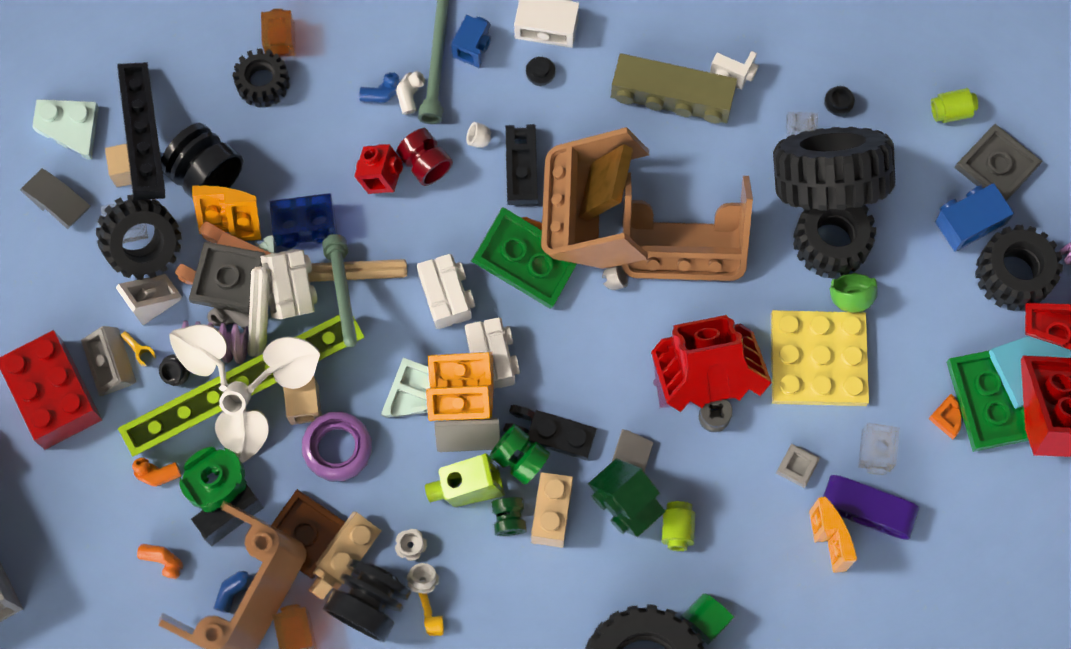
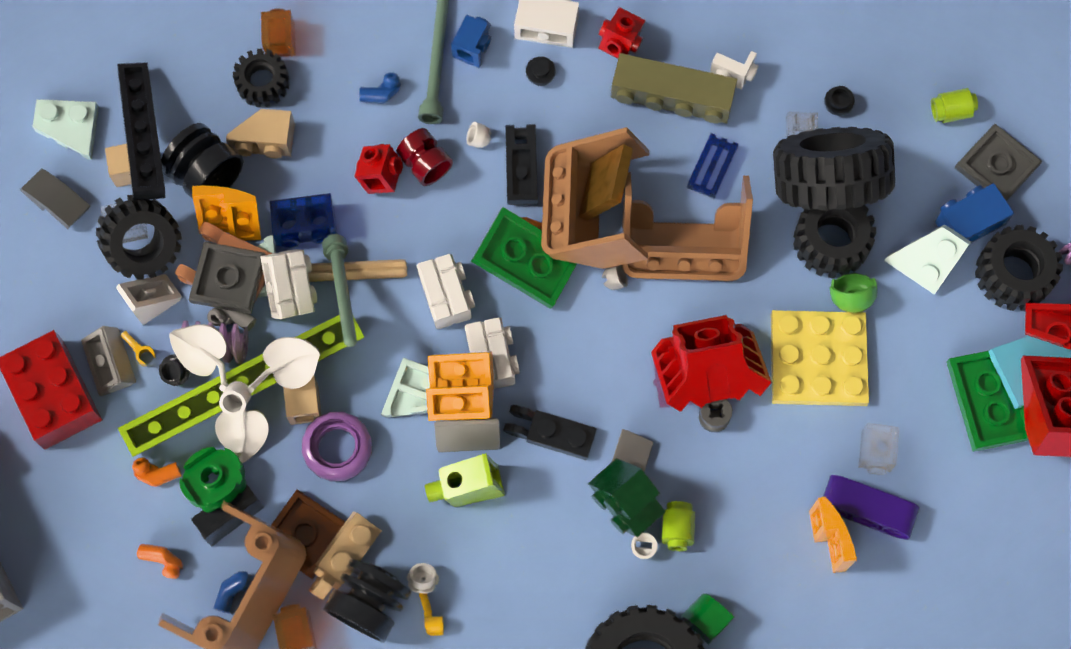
white axle [247,266,270,357] -> none
white plate [395,529,427,561] -> none
white arm [396,71,425,115] -> none
green wheel [489,424,550,485] -> none
dark green wheel [492,497,527,536] -> none
tan brick [531,472,573,548] -> none
light grey tile [776,444,820,488] -> none
orange tile [928,394,962,440] -> none
none -> tan slope [226,109,295,159]
none -> red brick [598,7,646,58]
none -> white hinge [631,532,657,559]
none -> clear blue tile [687,133,739,199]
none -> light aqua wing [884,225,971,294]

